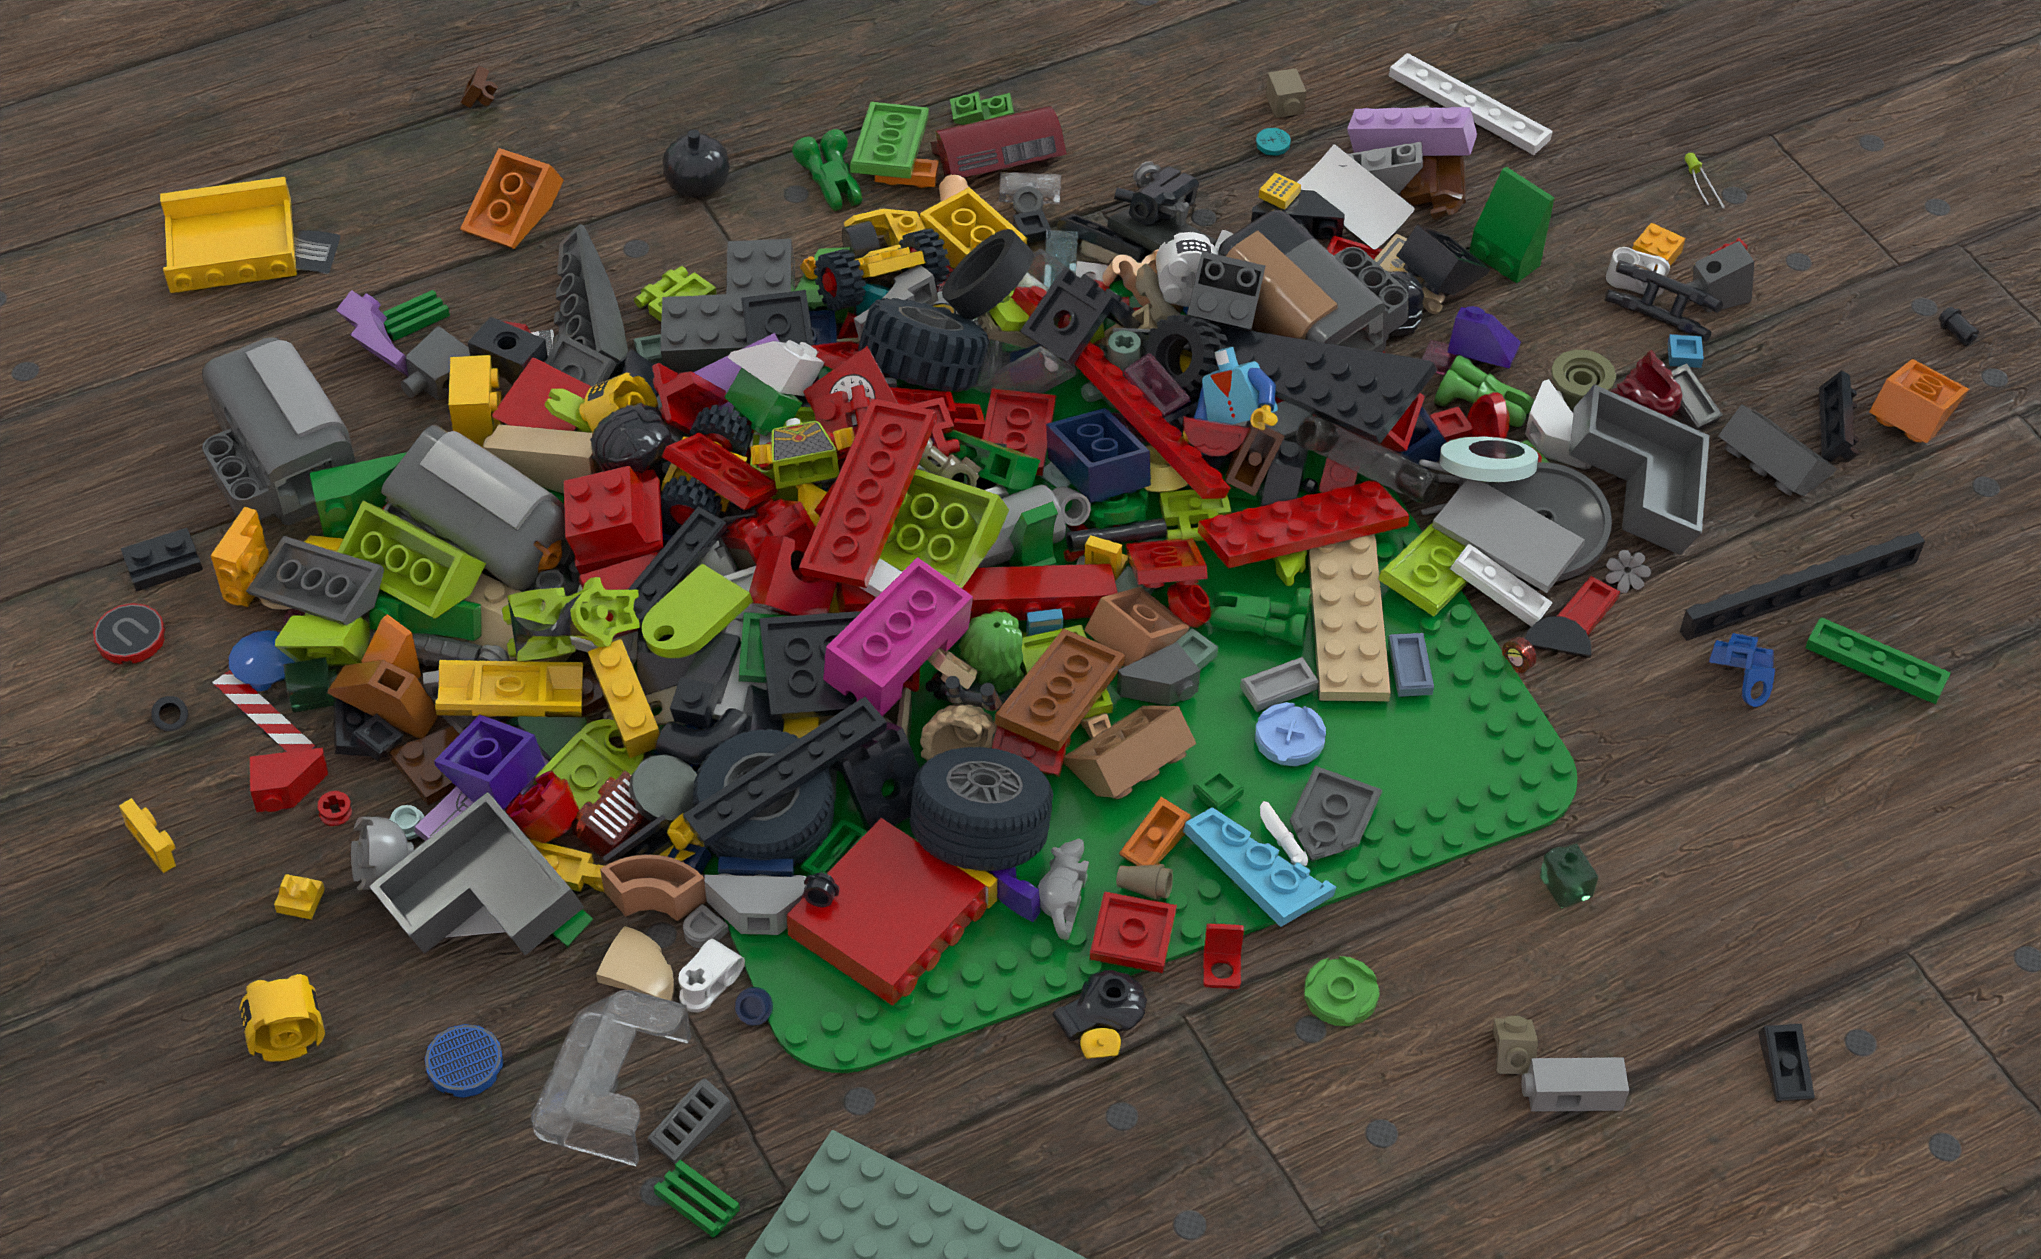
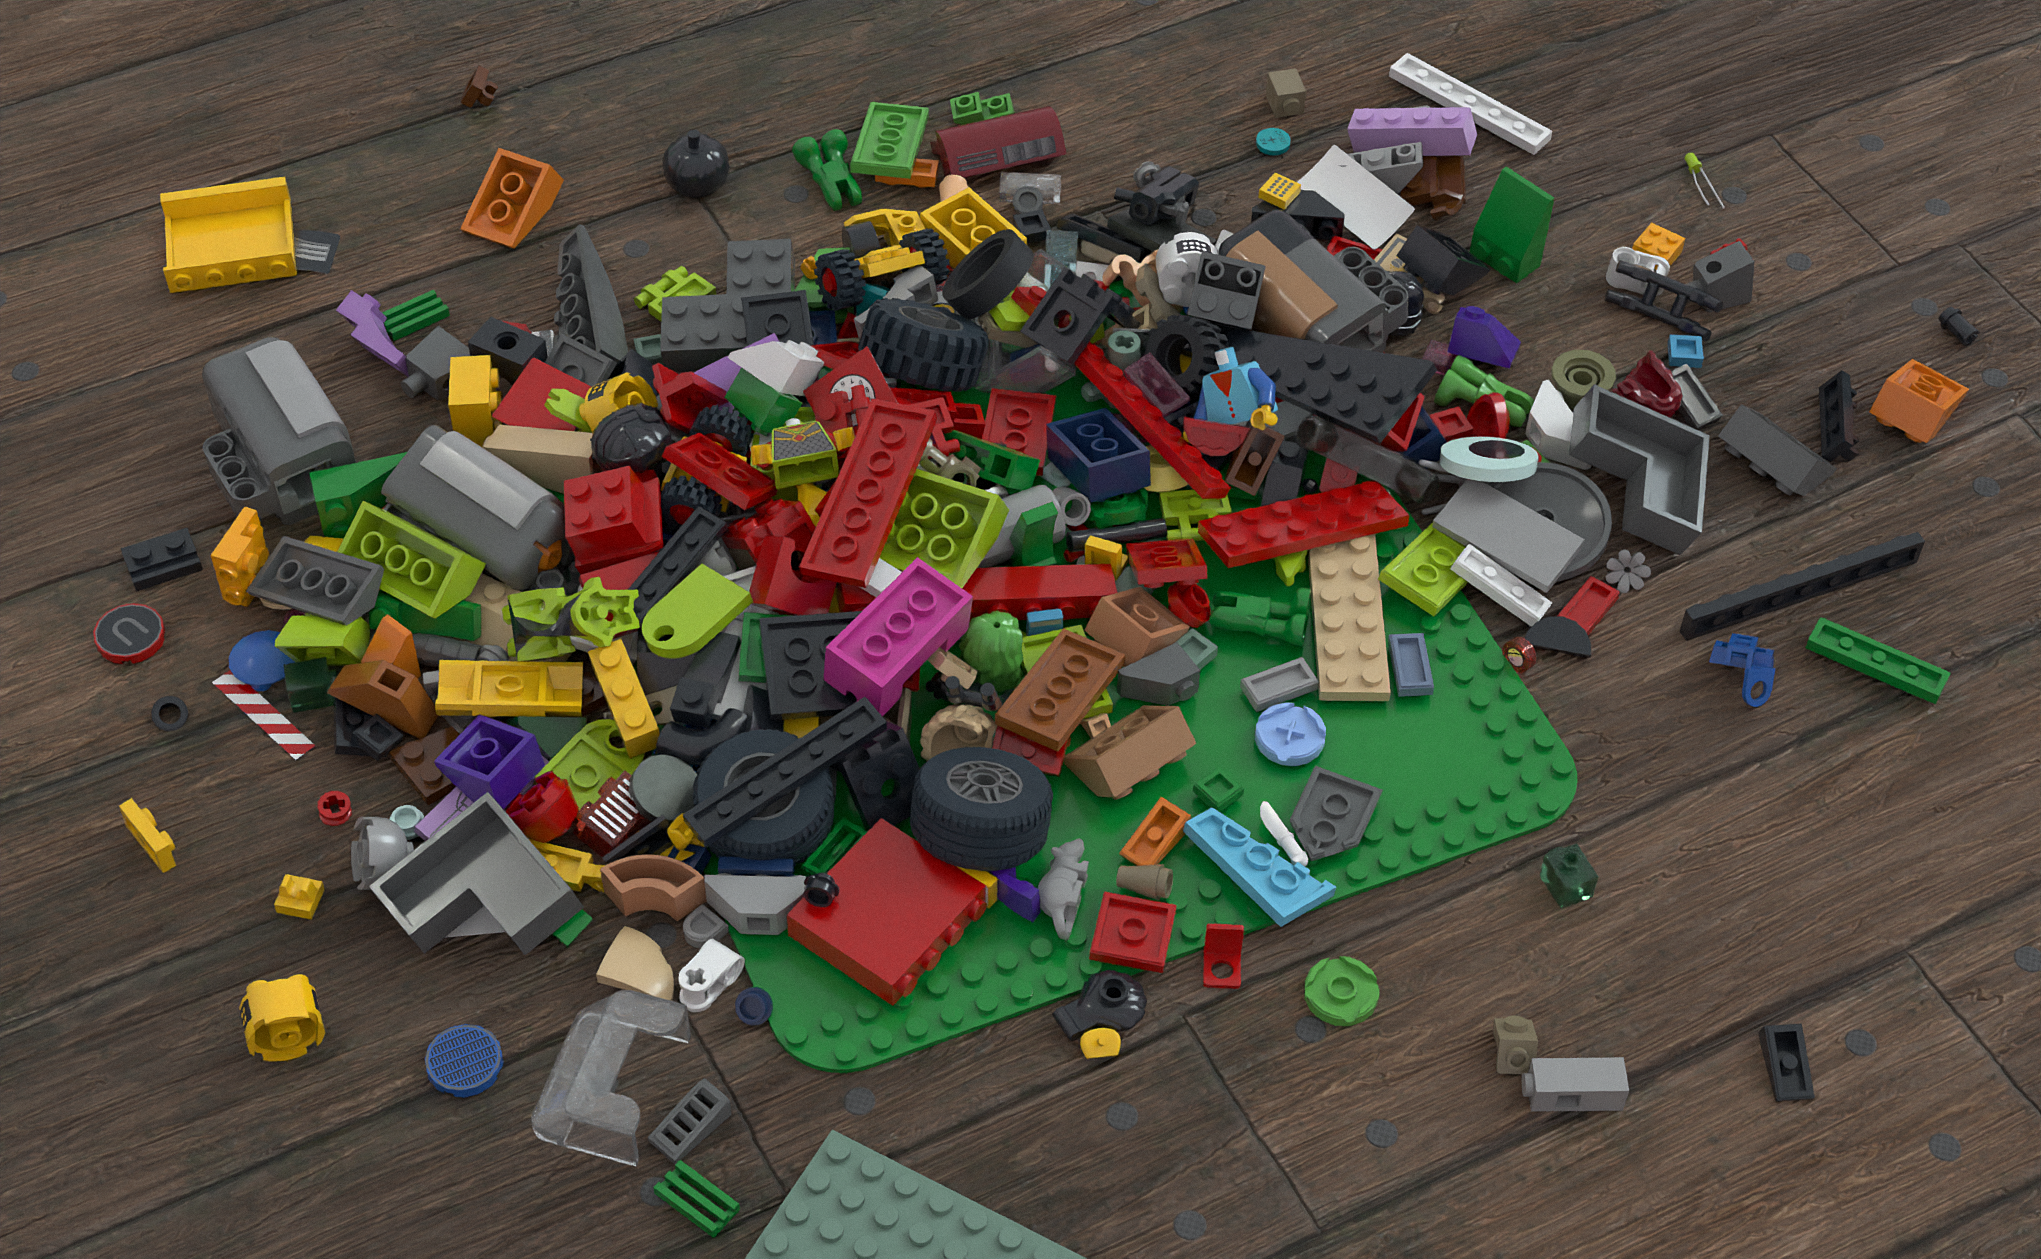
red slope [249,748,328,812] -> none

